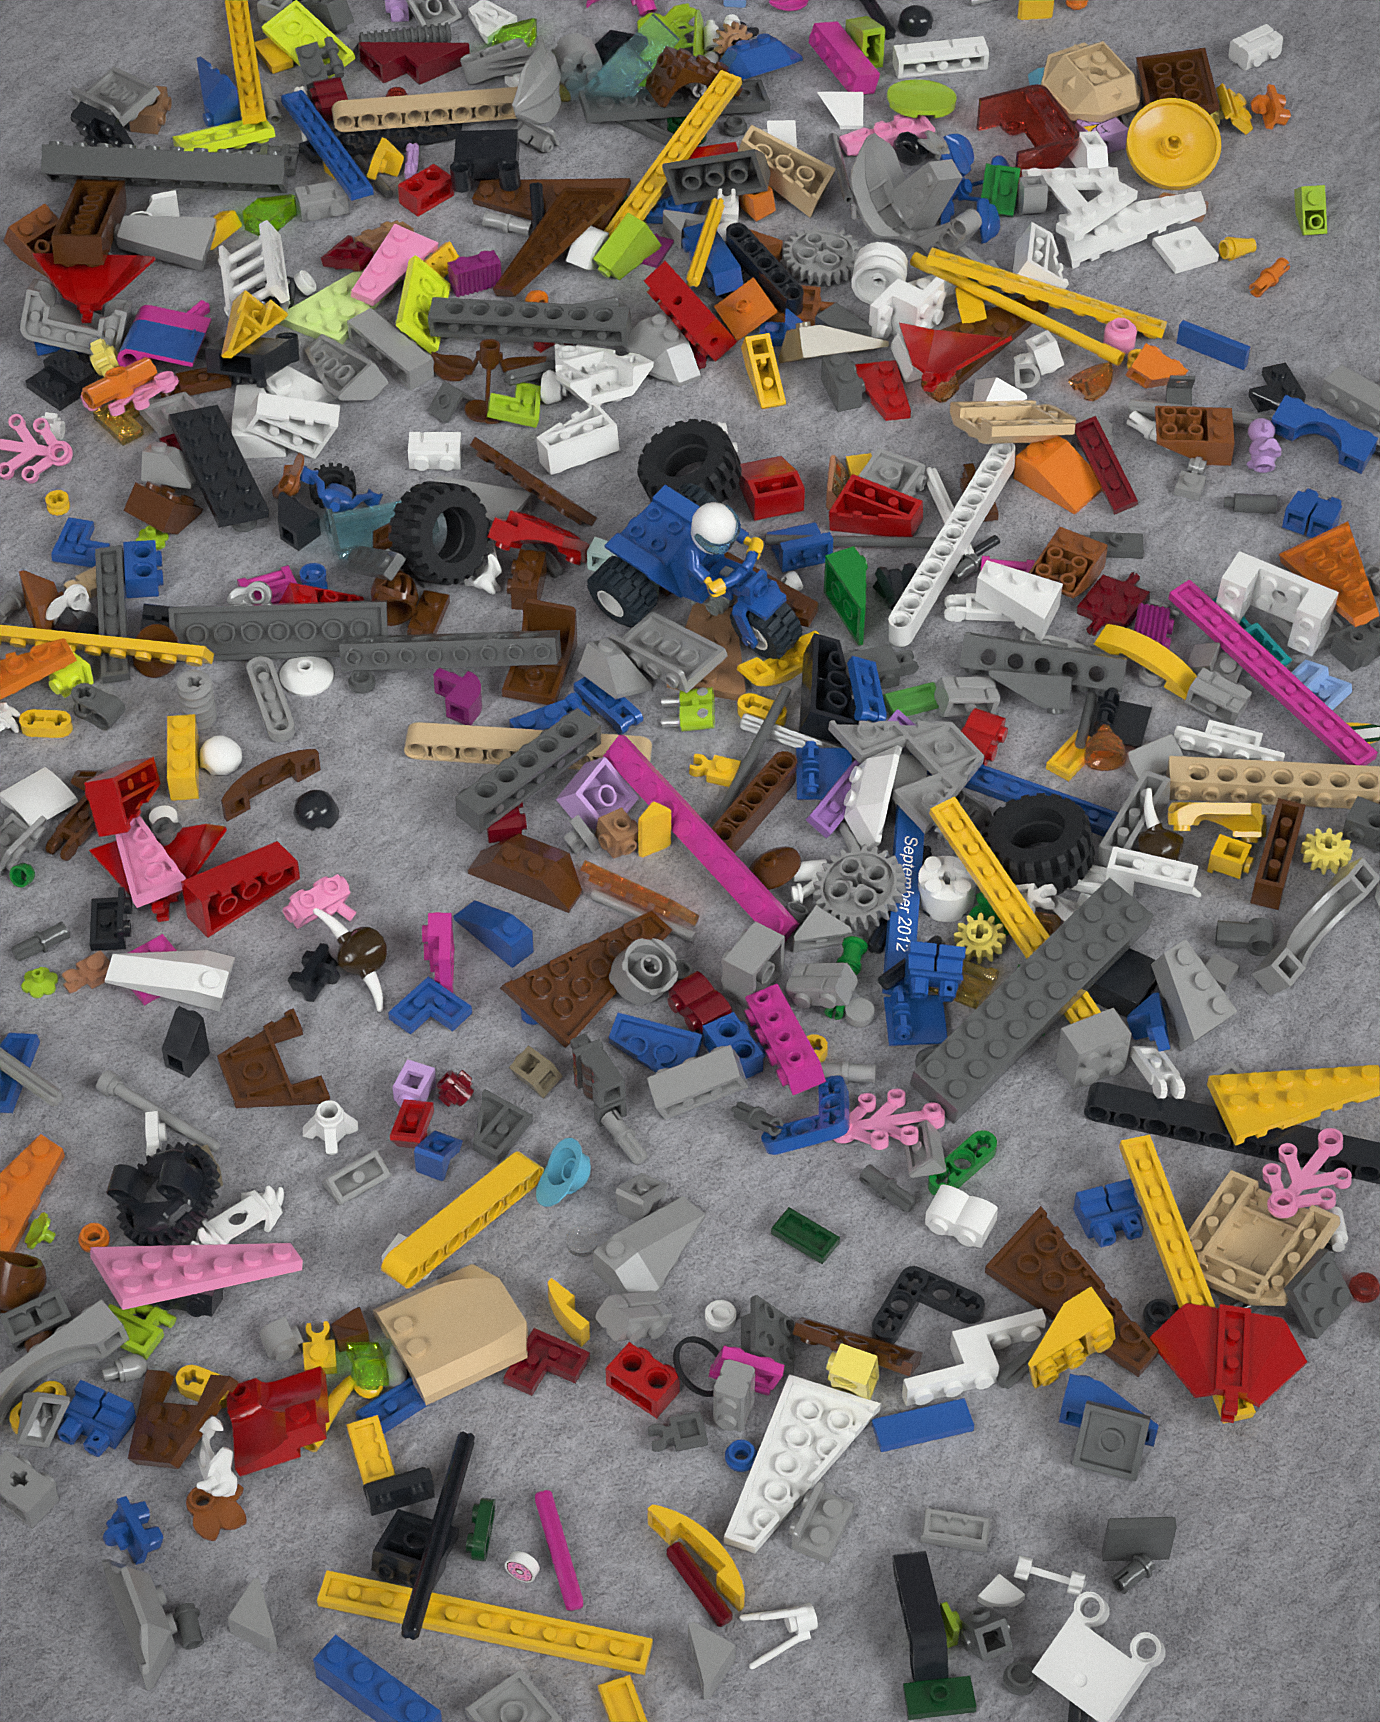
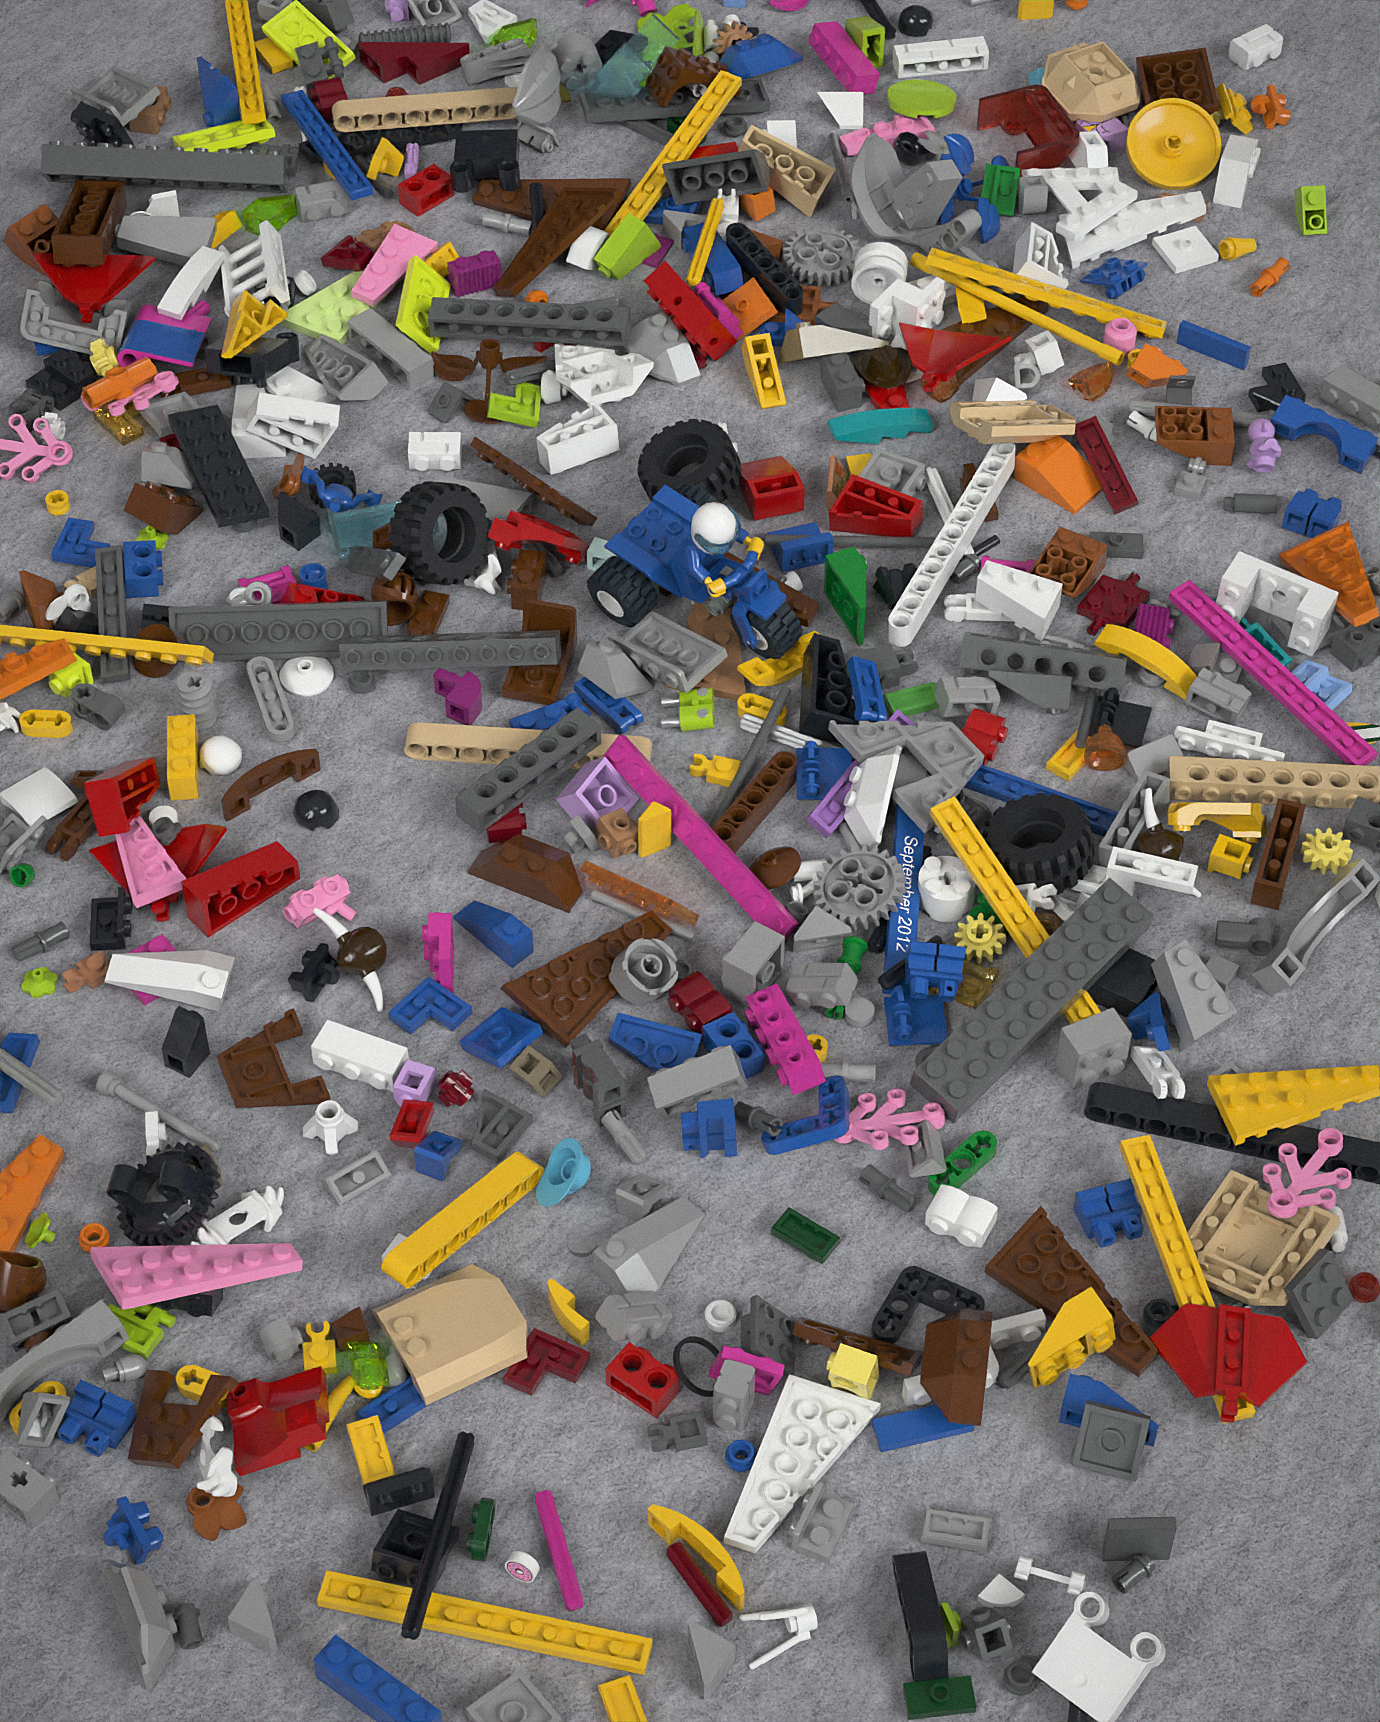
none -> dark grey piece [9,388,54,434]
none -> white slope [157,246,226,320]
none -> white brick [311,1020,409,1092]
none -> blue plate [459,1007,543,1069]
none -> blue hips [681,1098,737,1158]
none -> dark pink plate [694,282,743,339]
none -> teal slope [827,408,935,444]
none -> dark brown hat [855,345,913,388]
none -> reddish brown wedge [920,1308,992,1426]
none -> blue hinge [1080,257,1148,299]
none -> white wedge [1213,135,1261,208]

